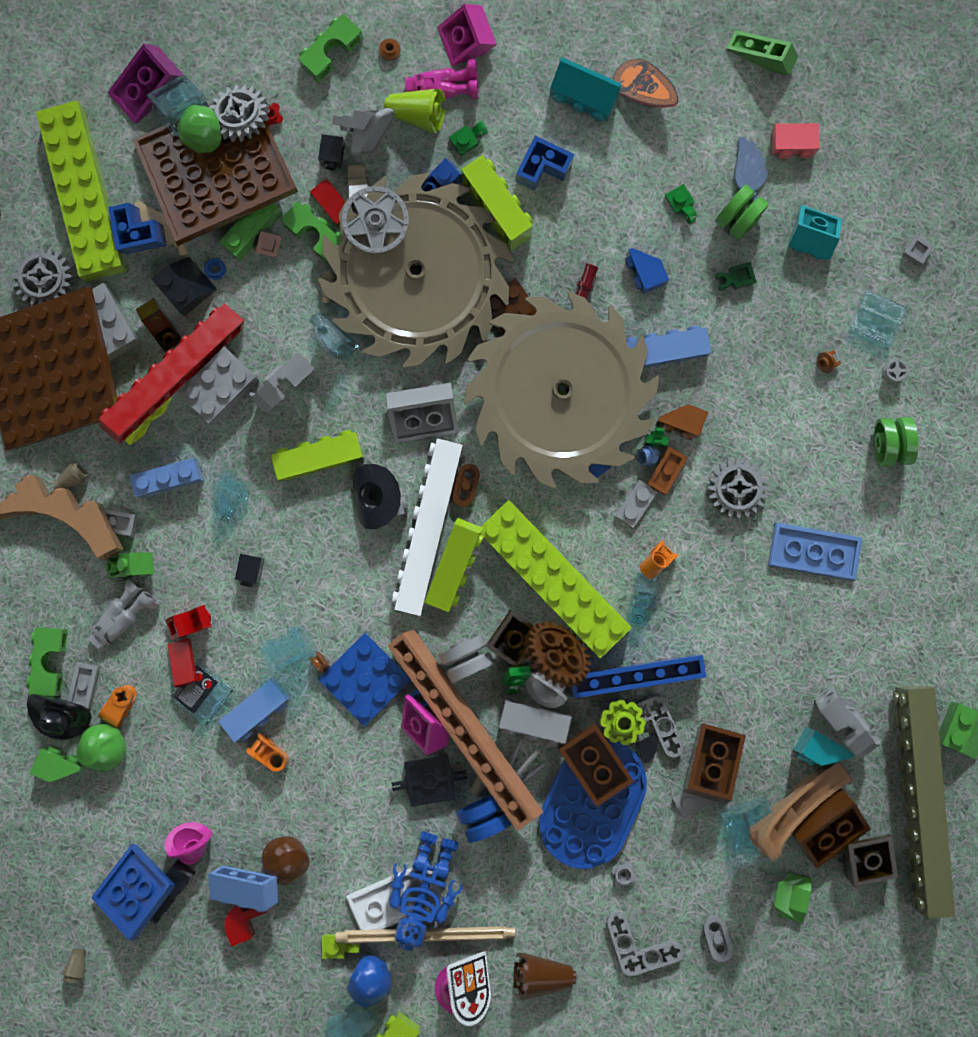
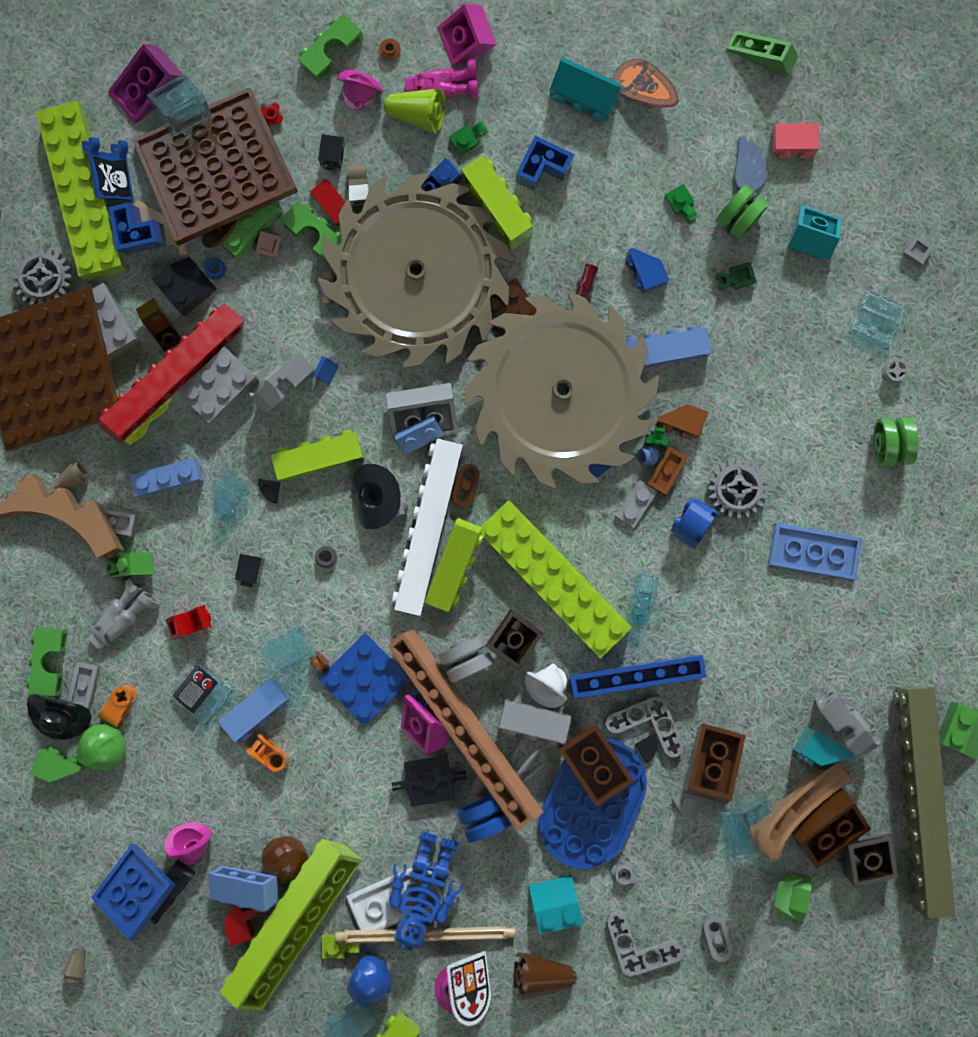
red tile [167,638,198,687] -> none
bright green piece [177,105,222,154] -> none
light grey gear [209,84,270,142] -> none
clear light blue torso [309,312,360,361] -> none
light grey piece [332,108,395,155] -> none
light grey wheel [342,186,409,254] -> none
green plate [502,666,531,695] -> none
reddish brown gear [523,621,591,688] -> none
lime plant [600,699,646,745] -> none
orange piece [640,540,678,579] -> none
dark orange plate [817,350,841,373] -> none
none -> flag [82,137,134,201]
none -> reddish brown piece [202,220,236,248]
none -> lime brick [220,838,362,1011]
none -> black tile [258,479,281,504]
none -> blue slope [314,356,339,385]
none -> dark grey plate [315,546,337,568]
none -> dark pink helmet [337,70,383,110]
none -> medium blue plate [395,415,444,454]
none -> teal slope [529,875,583,934]
none -> blue brick [670,498,718,549]

